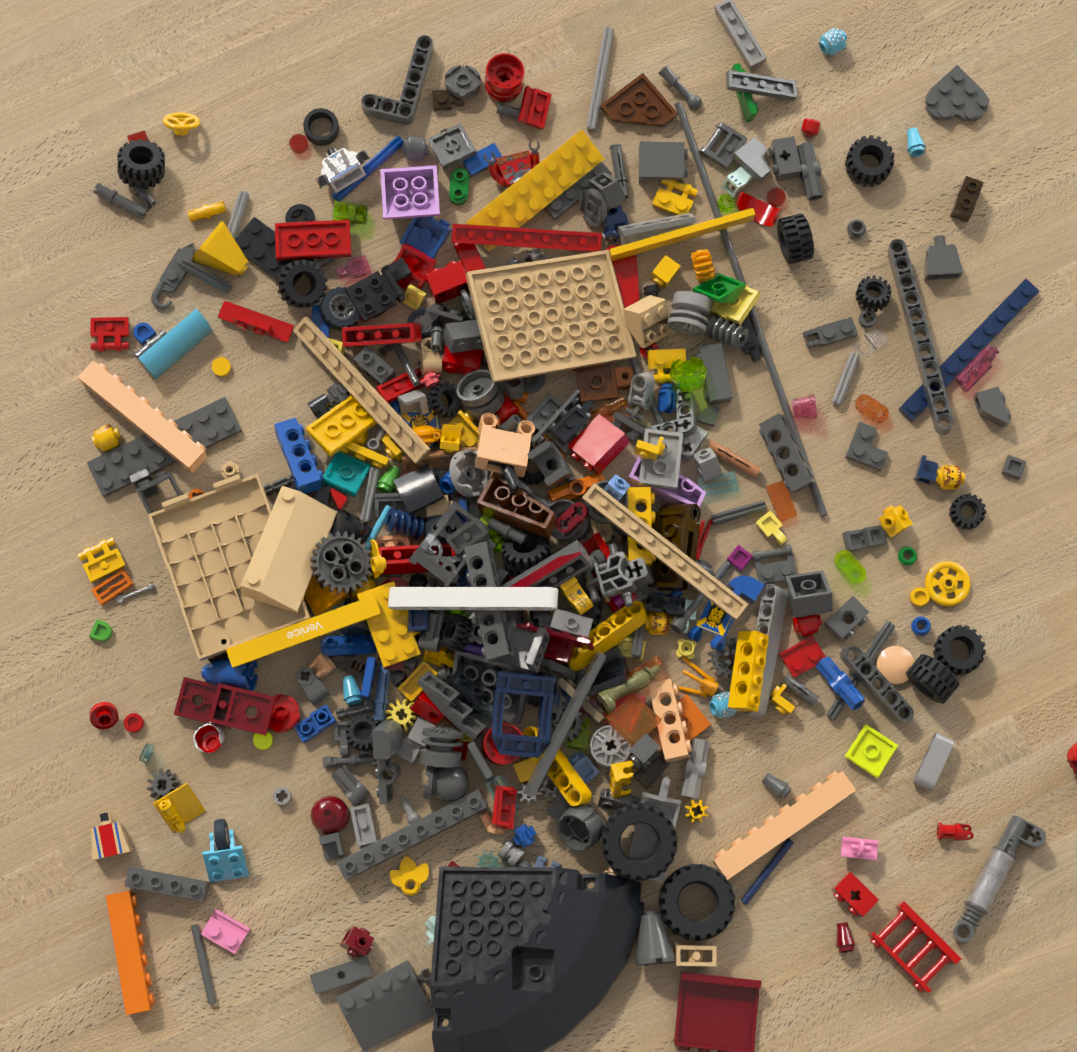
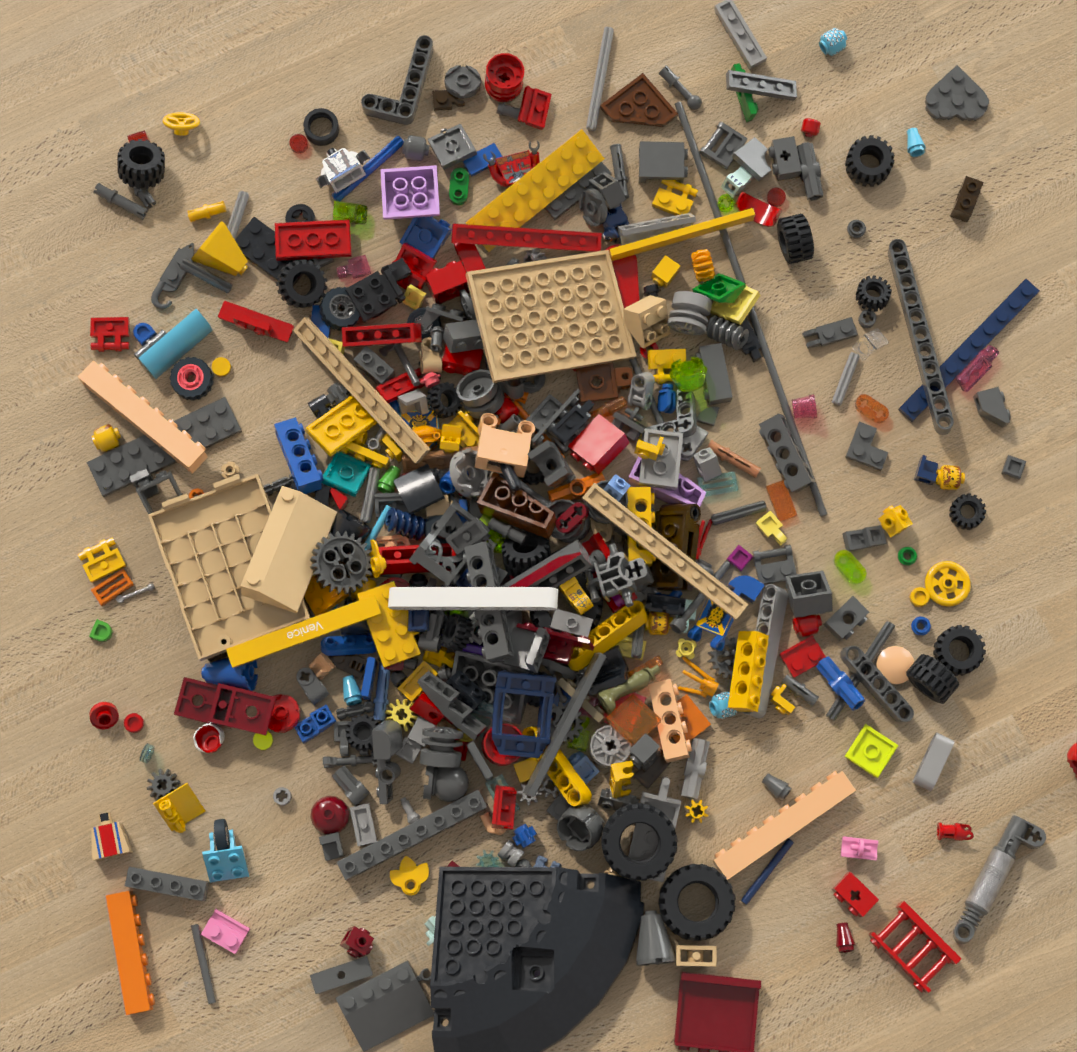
dark grey torso [924,235,963,280] -> none
none -> black wheel [170,357,214,401]

